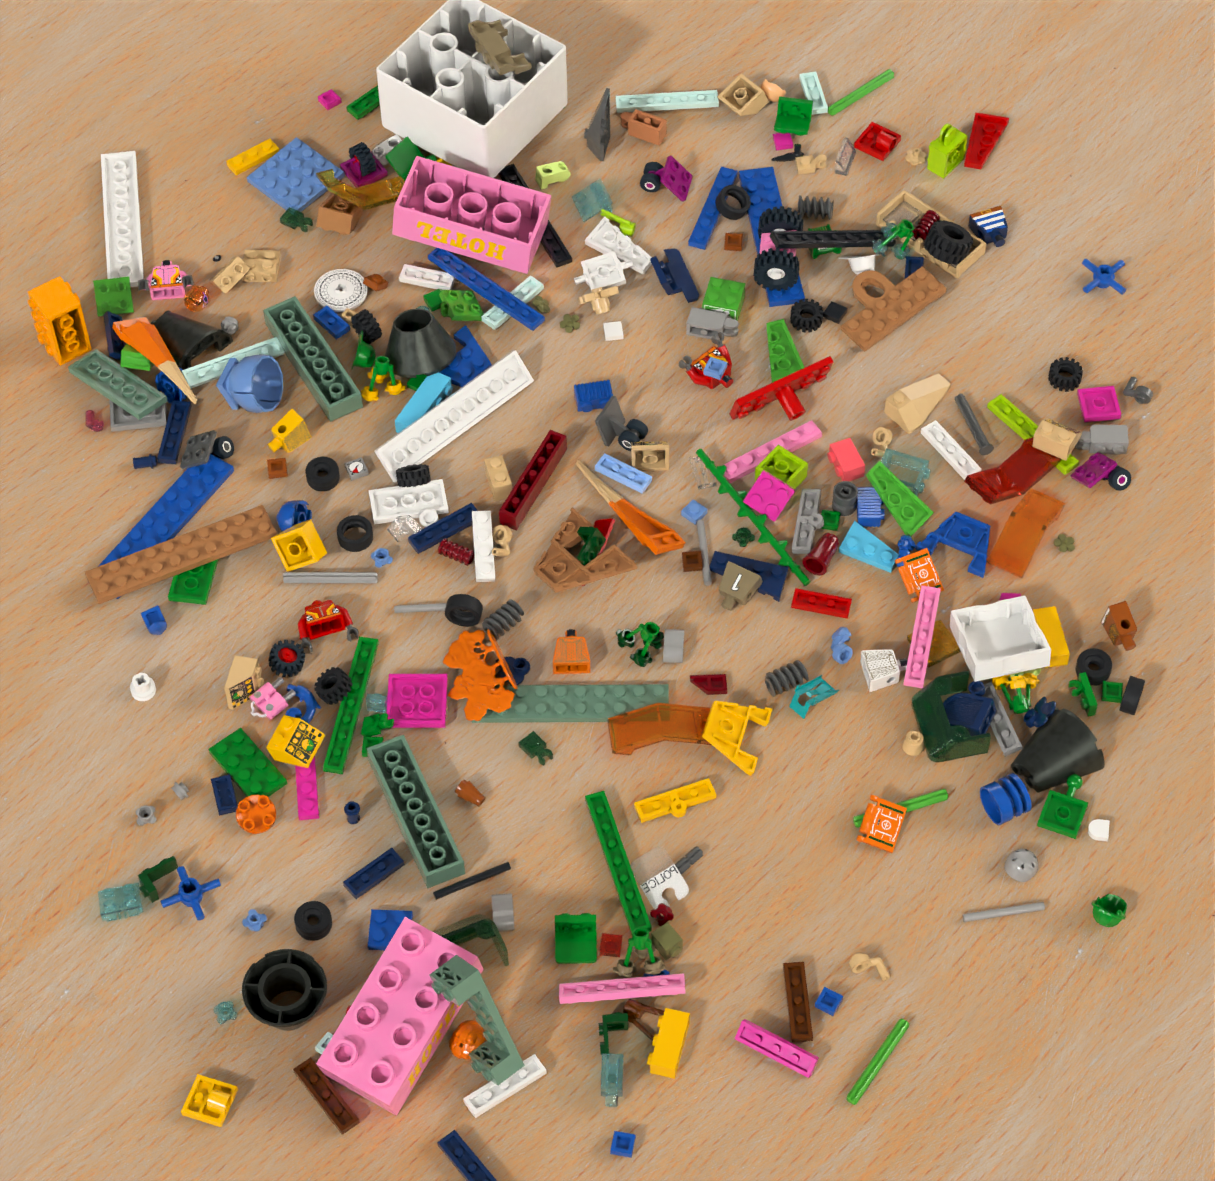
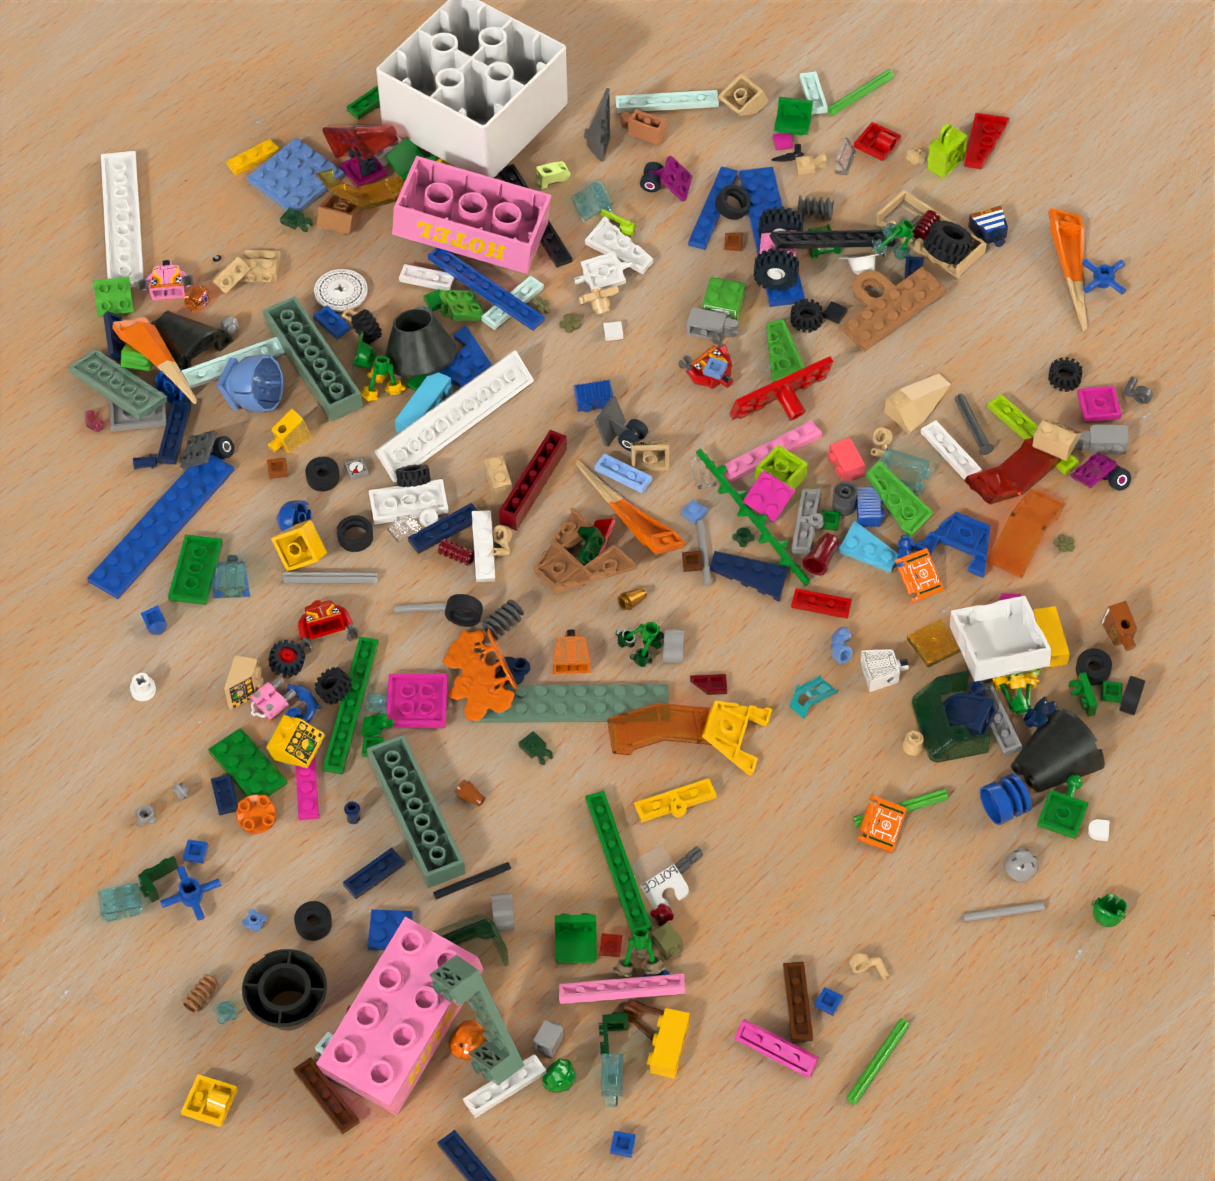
light orange brick [27,276,92,366] -> none
medium nougat plate [85,505,277,604] -> none
dark pink tile [318,89,342,110] -> none
dark orange plate [363,274,389,292] -> none
medium blue plate [371,548,393,568] -> none
dark tan bracket [468,20,532,76] -> none
dark blue plate [650,249,699,303] -> none
dark tan torso [719,561,763,611] -> none
light nougat hair [760,79,786,102] -> none
dark grey piece [765,660,809,697] -> none
bright pink plate [904,586,941,688] -> none
none -> medium nougat piece [182,974,219,1013]
none -> blue plate [183,840,208,864]
none -> clear light blue torso [212,555,250,598]
none -> clear red windscreen [323,123,398,160]
none -> light grey brick [533,1020,564,1058]
none -> green piece [542,1058,576,1093]
none -> pearl gold cone [617,588,647,610]
none -> orange plate [1048,208,1087,332]

